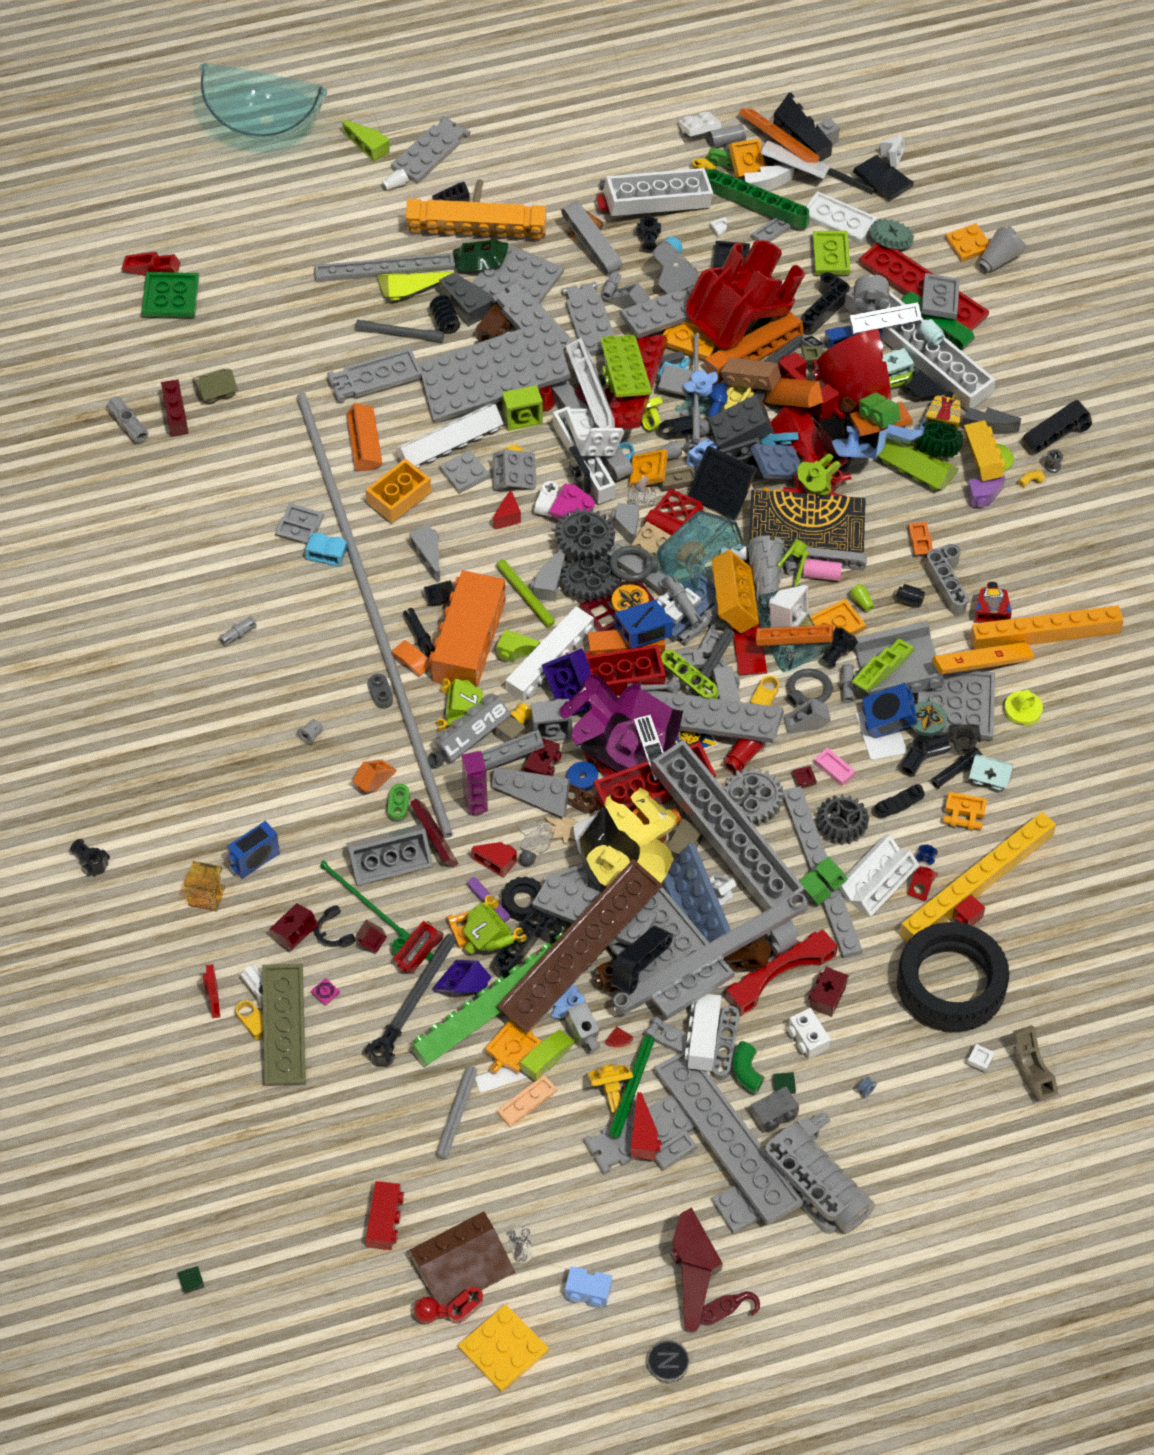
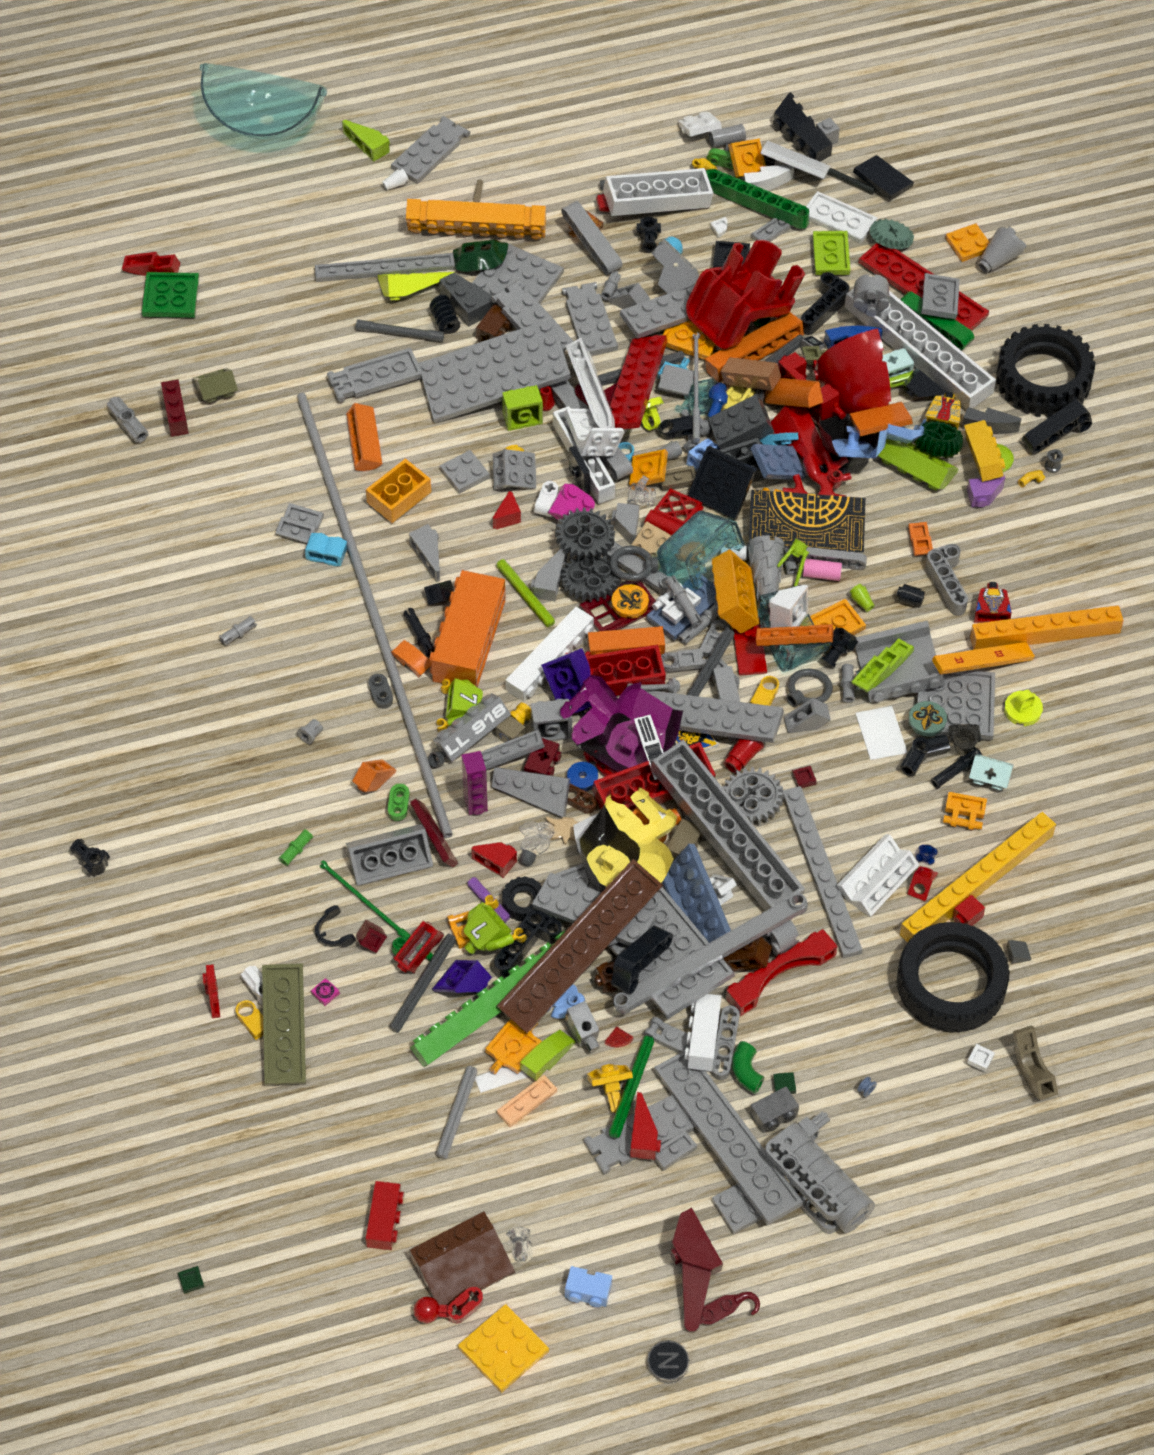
clear yellow piece [185,861,225,912] -> none
blue brick [227,820,280,879] -> none
dark red brick [269,903,319,951] -> none
black connector [364,1024,402,1068] -> none
white brick [396,404,503,468] -> none
black slope [432,182,470,202] -> none
lime arch [496,629,540,663] -> none
lime bracket [600,334,652,397] -> none
blue brick [615,600,674,649] -> none
lime beam [661,650,719,699] -> none
light blue plate [683,370,718,396] -> none
orange tile [739,108,820,163] -> none
white brick [787,1008,831,1059] -> none
lime hinge [797,453,841,495] -> none
bright green piece [799,857,848,906] -> none
dark red brick [808,967,849,1017] -> none
bright pink tile [814,747,855,786] -> none
dark grey gear [816,794,869,844] -> none
reddish brown hinge [840,397,856,413] -> none
white plate [849,302,922,334] -> none
bright green piece [859,393,900,429] -> none
blue brick [862,683,918,738] -> none
black piece [874,784,925,818] -> none
white slope [880,134,905,167] -> none
light aqua brick [919,319,945,346] -> none
none -> bright green pin [278,829,313,866]
none -> black tyre [996,324,1095,417]
none -> dark grey slope [1006,940,1031,964]

